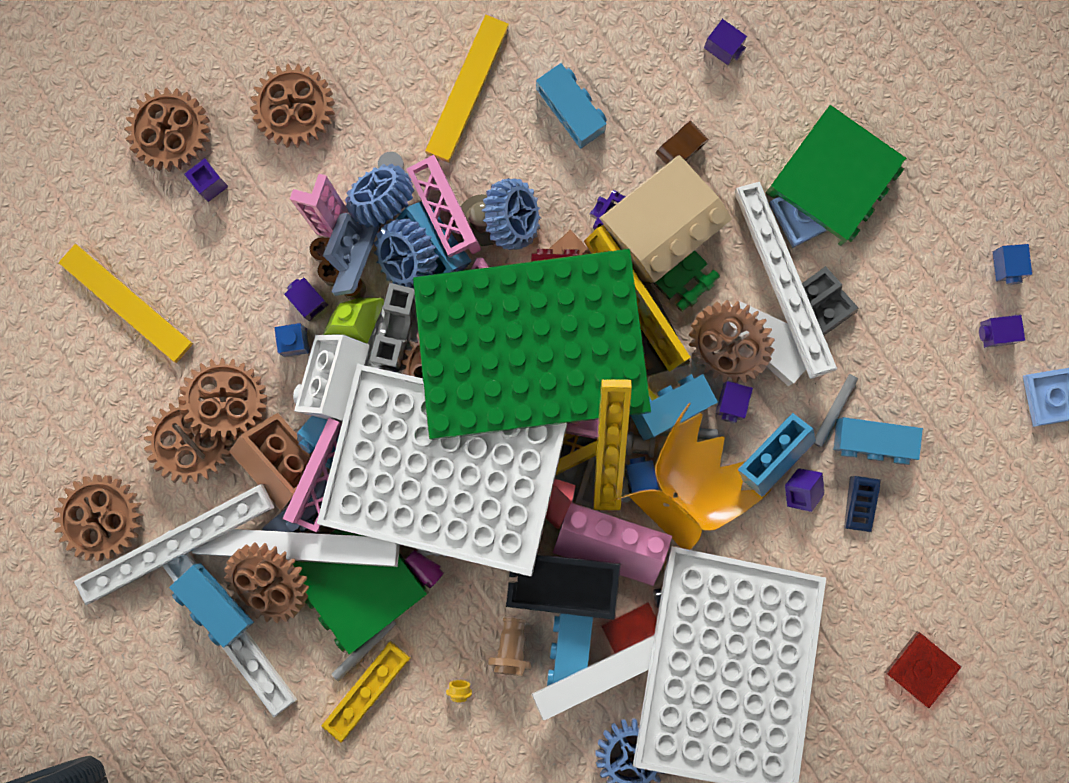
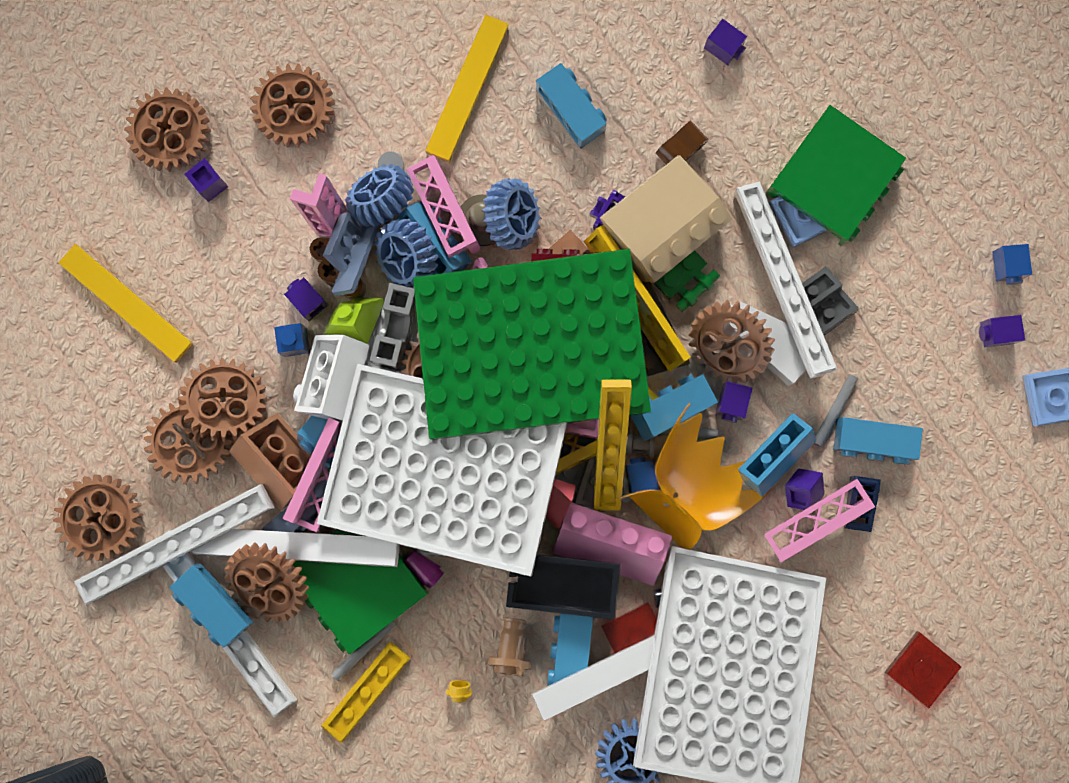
none -> bright pink fence [764,479,875,562]

